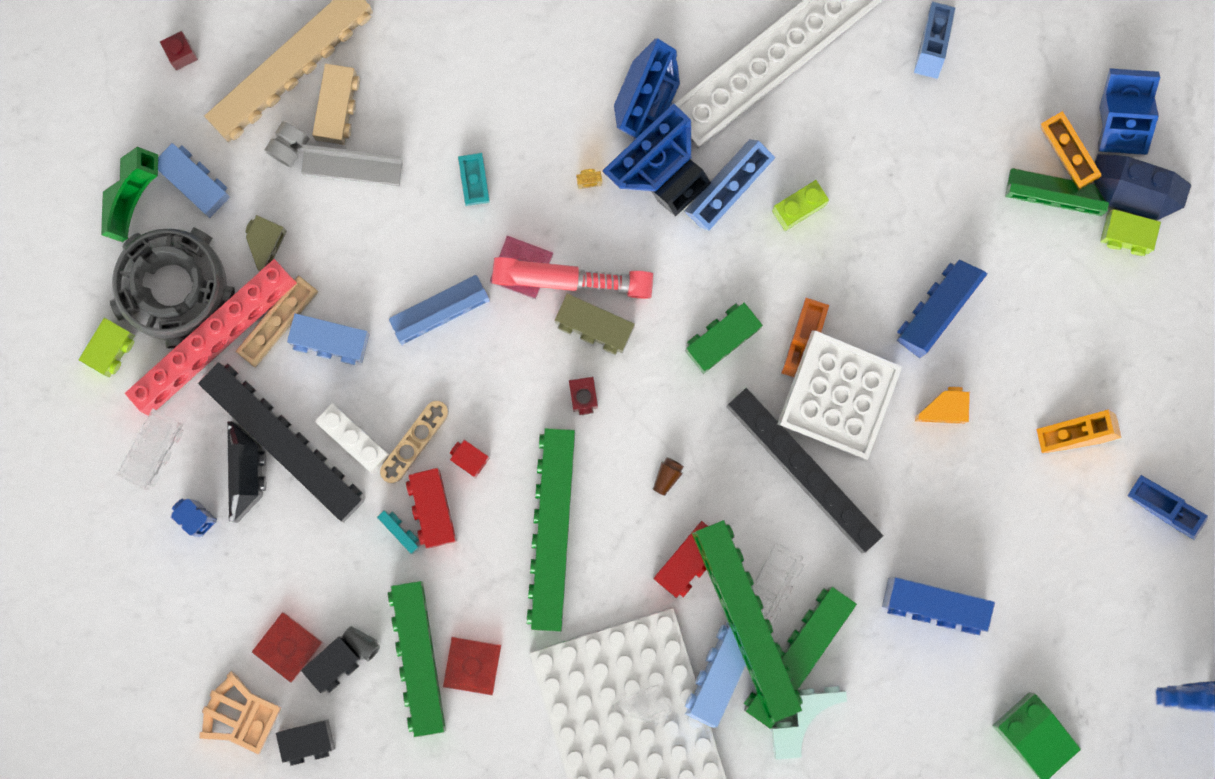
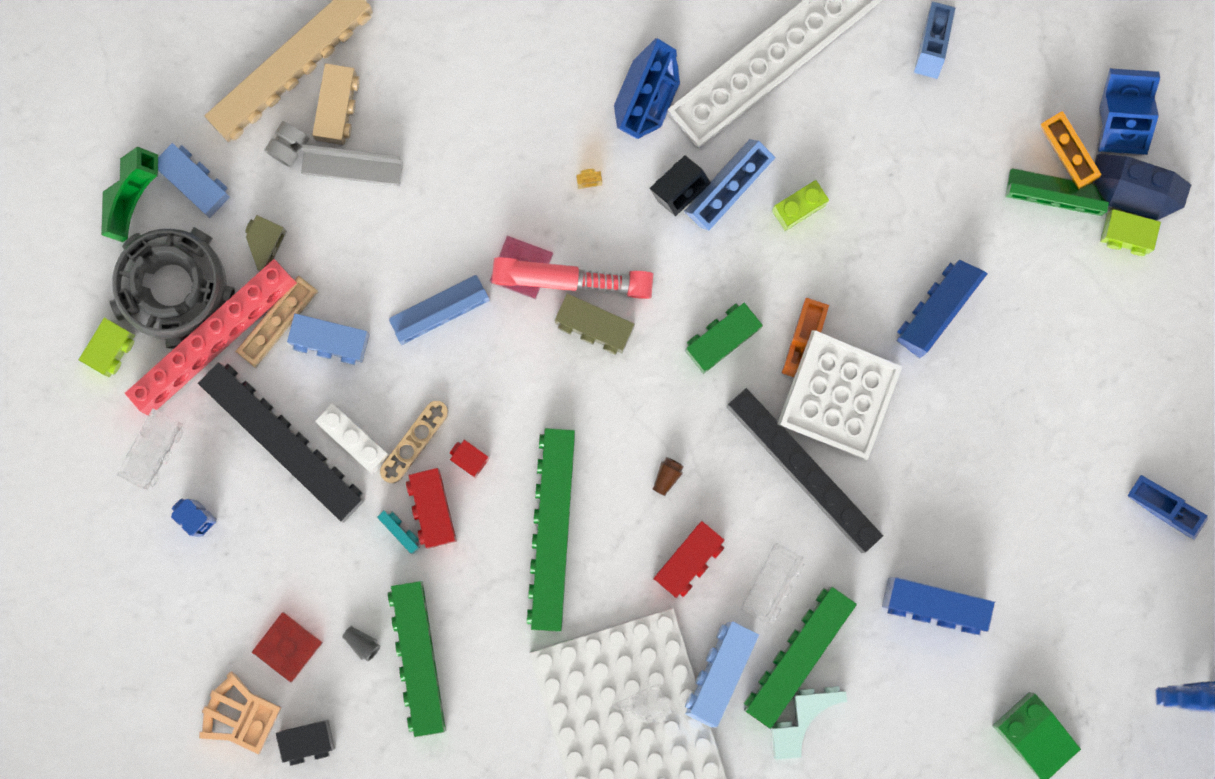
dark red brick [160,31,198,71] -> none
black wedge [227,421,267,523] -> none
black brick [300,636,360,693] -> none
clear red plate [443,637,502,696] -> none
teal plate [458,153,490,206] -> none
dark red brick [569,377,598,415] -> none
blue wedge [602,103,691,191] -> none
green brick [692,520,803,723] -> none
light orange slope [915,387,970,424] -> none
light orange slope [1036,409,1122,453] -> none

